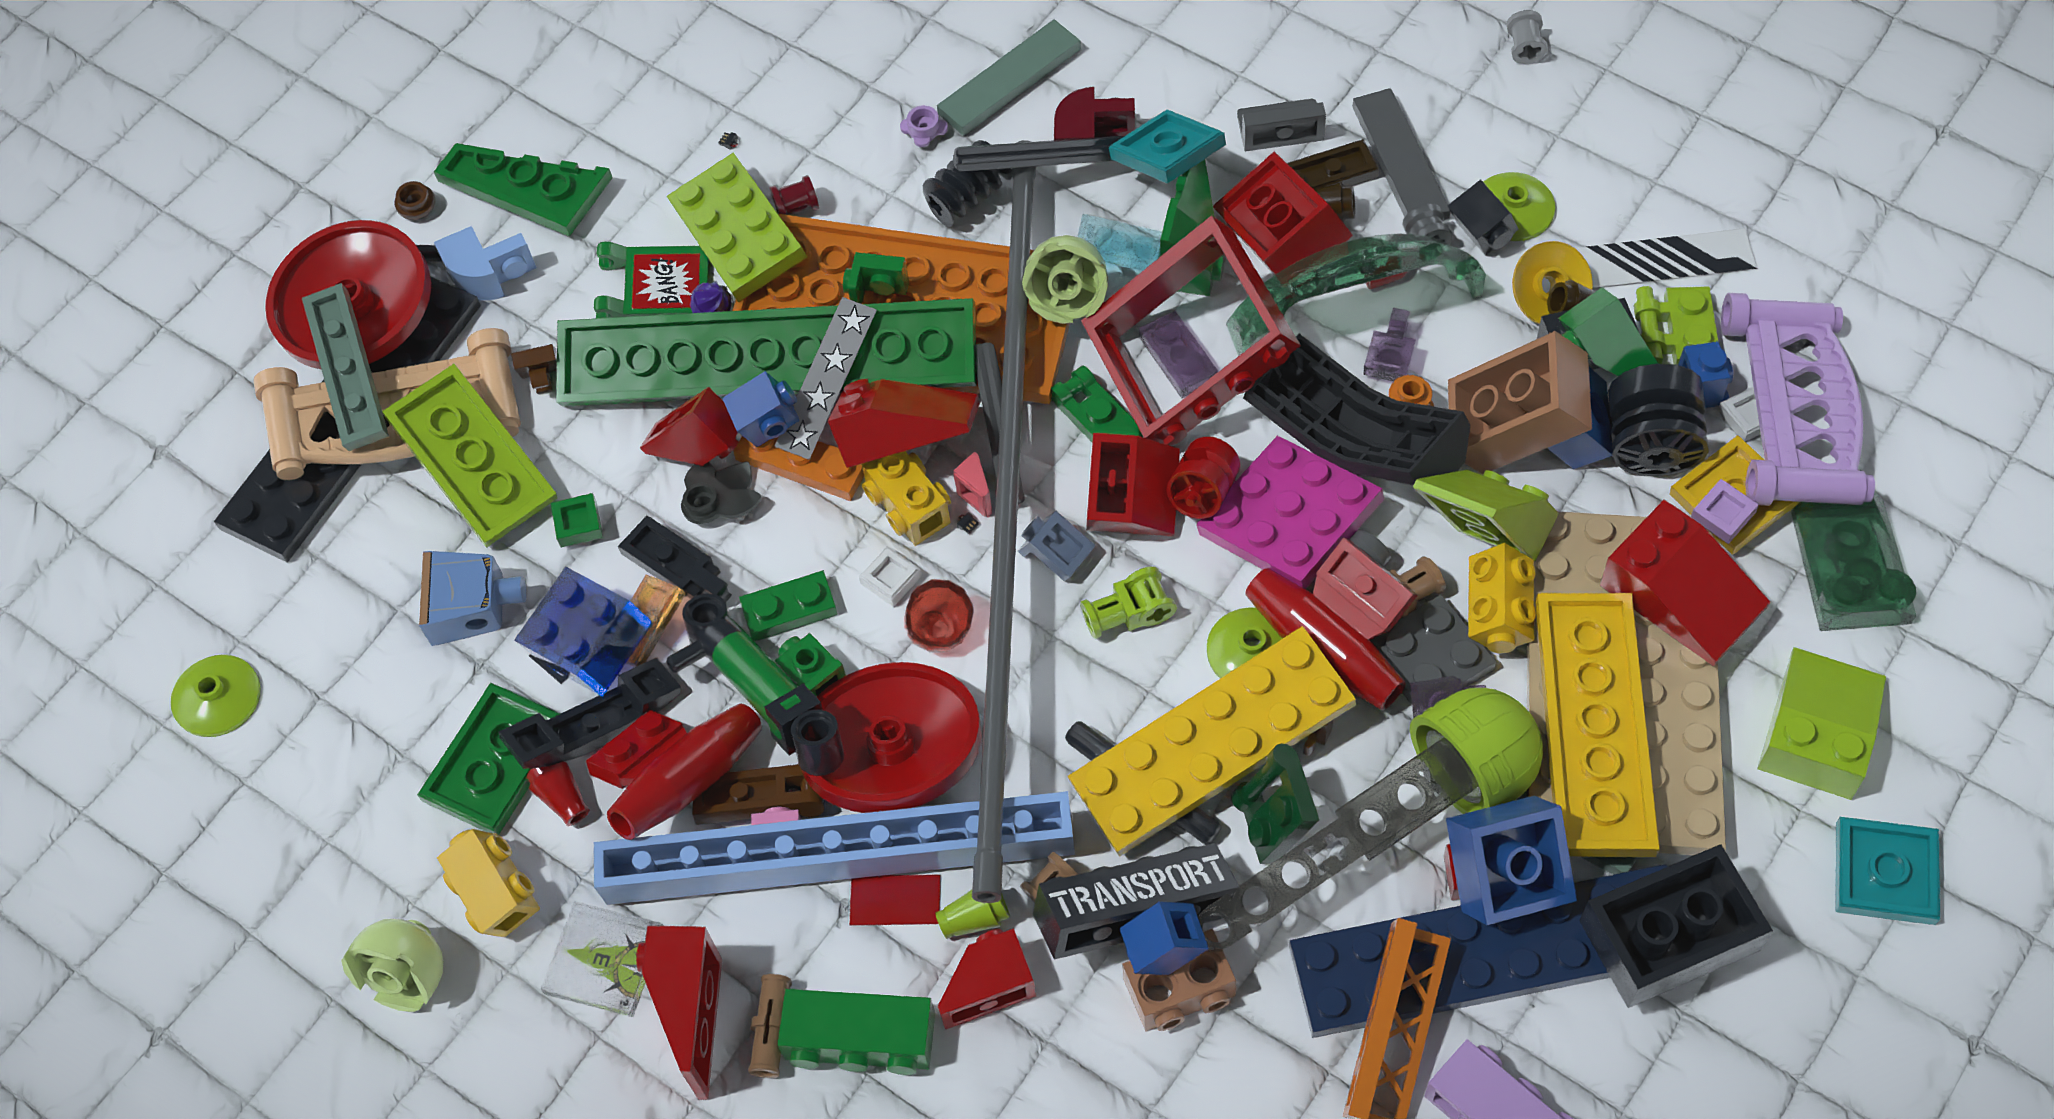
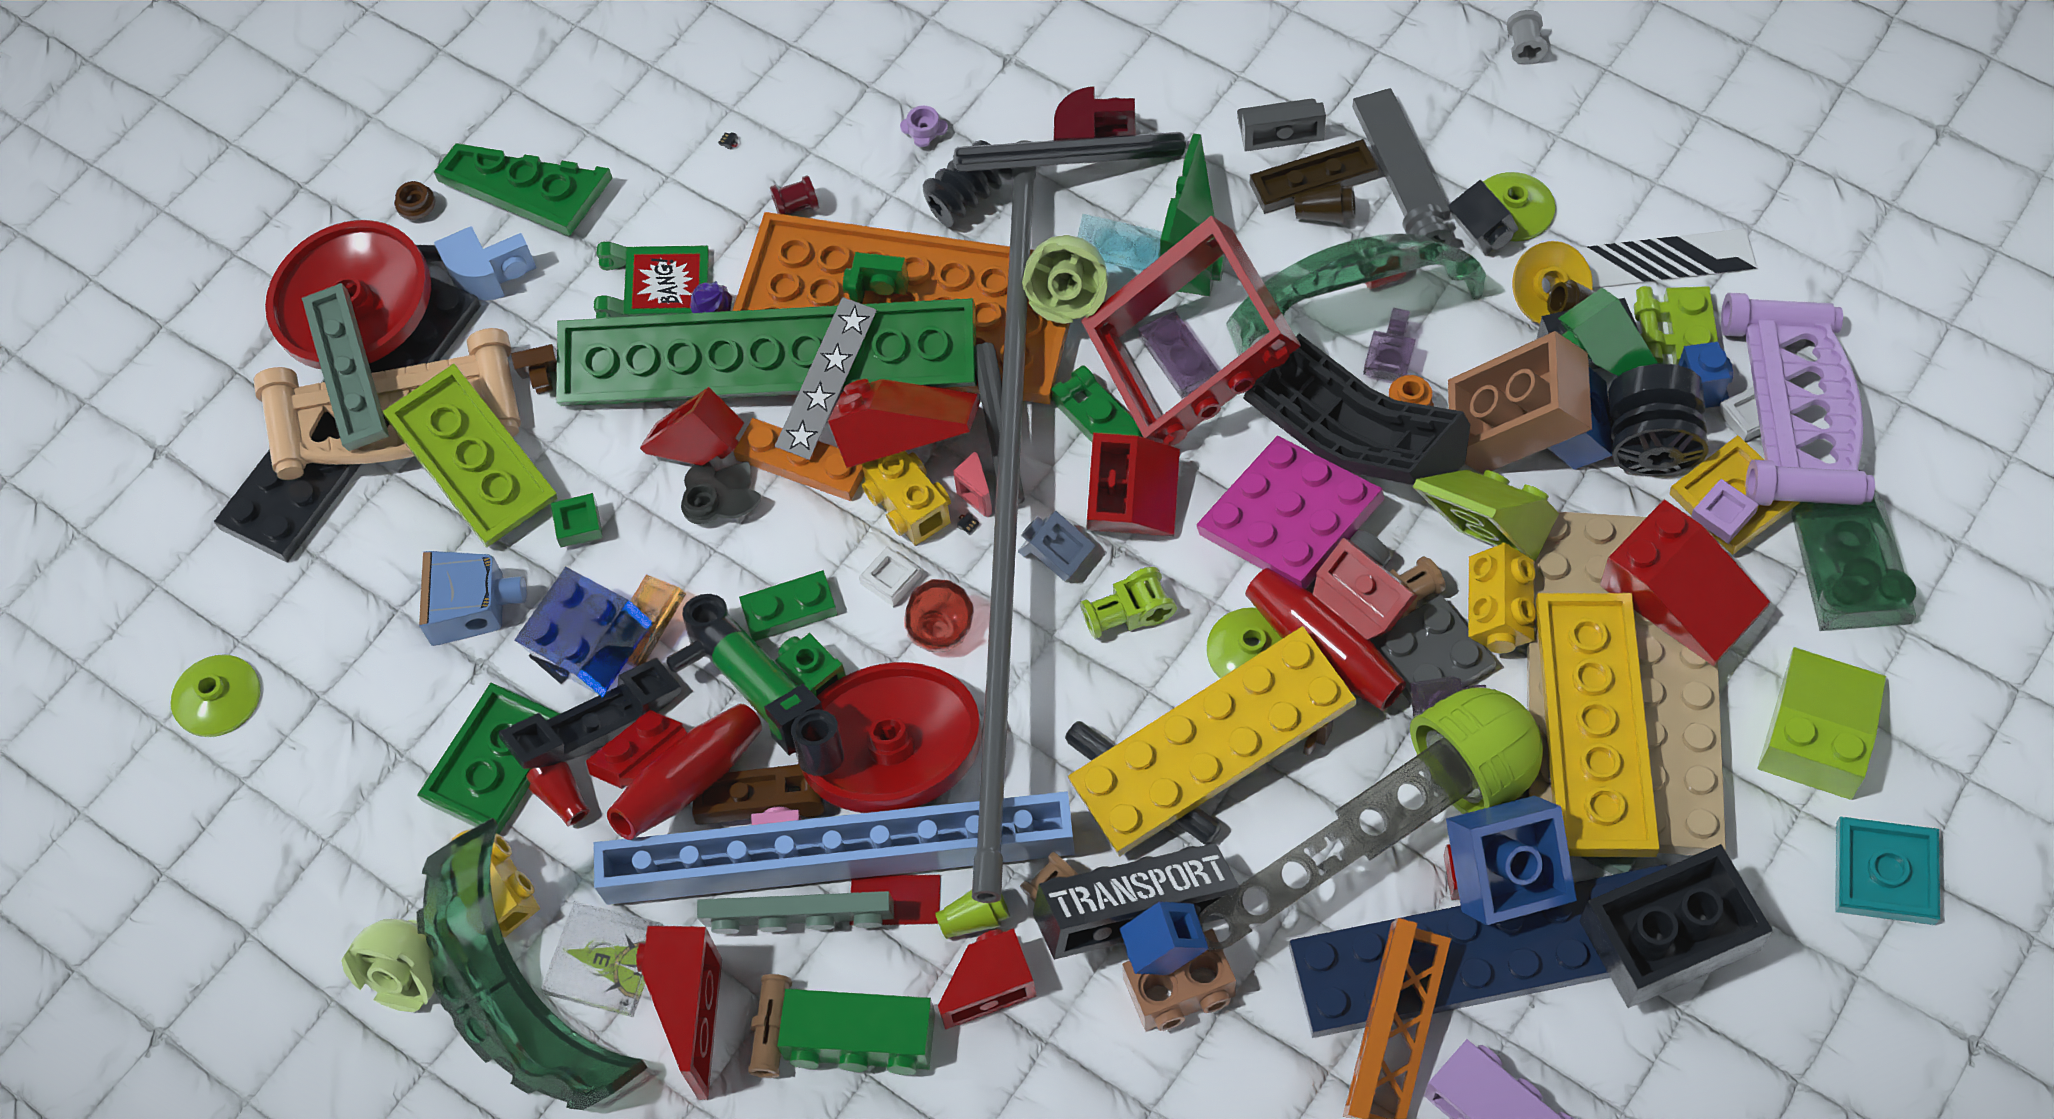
black hinge [618,515,732,603] -> none
lime plate [666,152,807,302] -> none
blue brick [722,371,800,447] -> none
sand green tile [937,19,1081,136] -> none
teal tile [1109,109,1226,184] -> none
red wheel [1166,436,1240,519] -> none
red slope [1213,151,1353,291] -> none
dark green plate [1231,743,1320,864] -> none
none -> clear green windscreen [416,818,648,1110]
none -> sand green plate [697,891,894,934]

